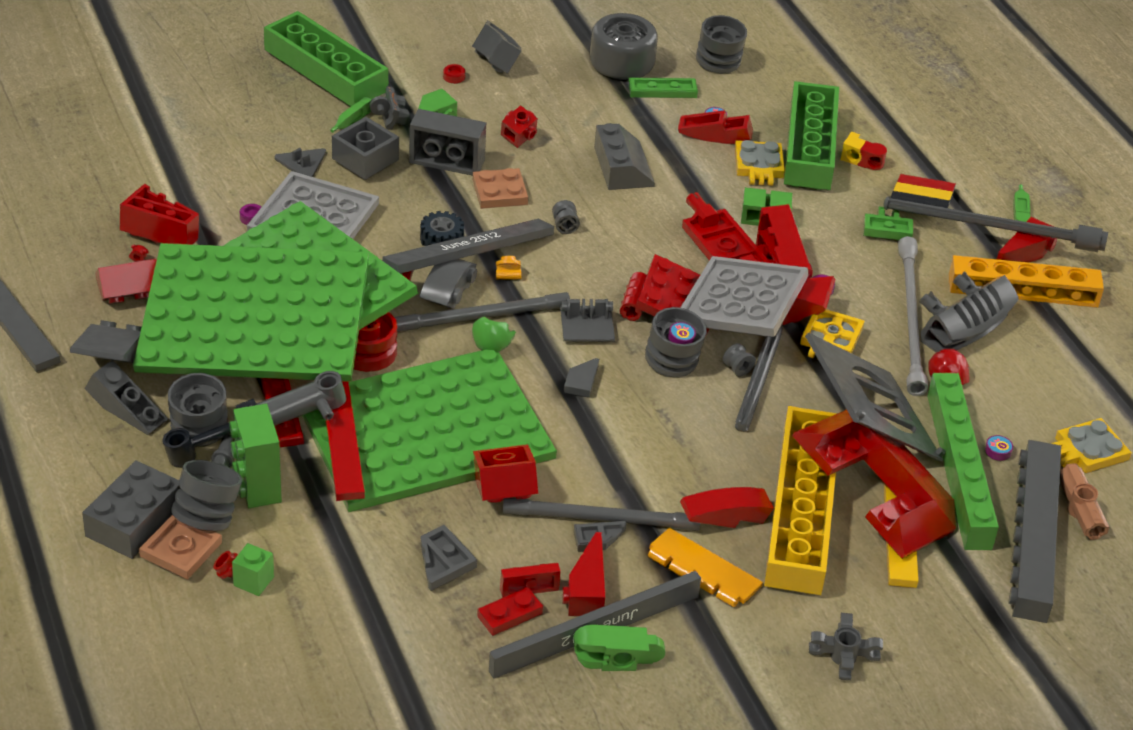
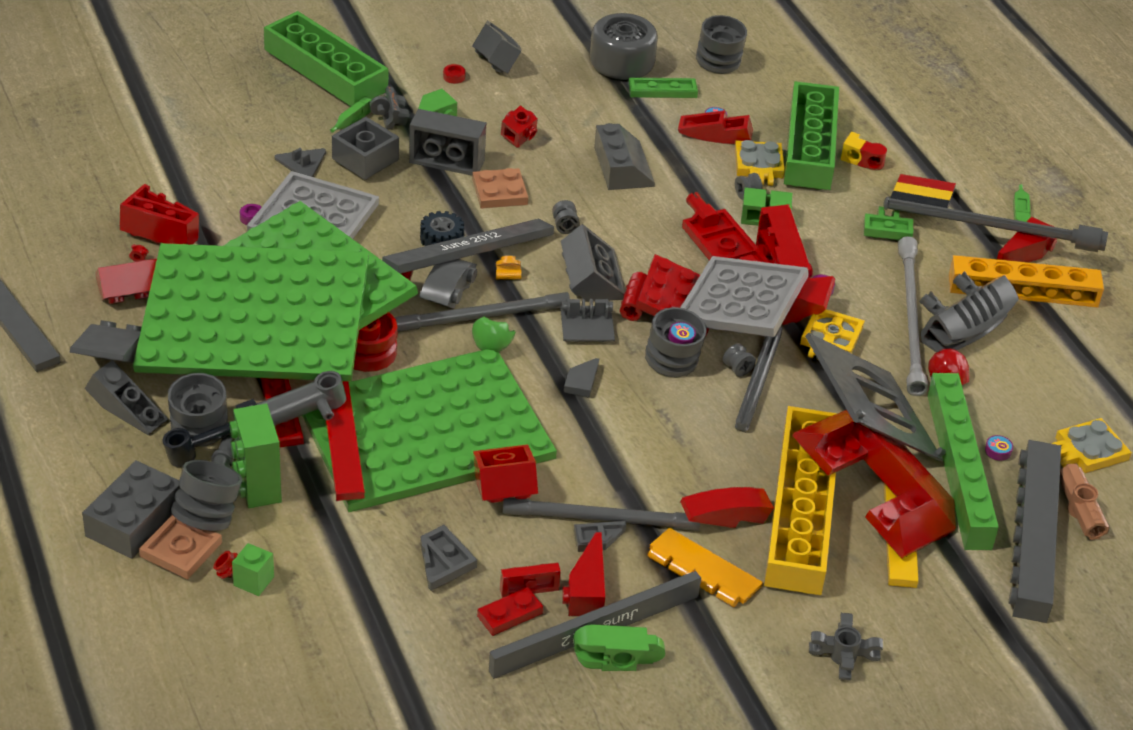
none -> dark grey slope [561,224,625,302]
none -> dark grey wheel [735,173,763,200]

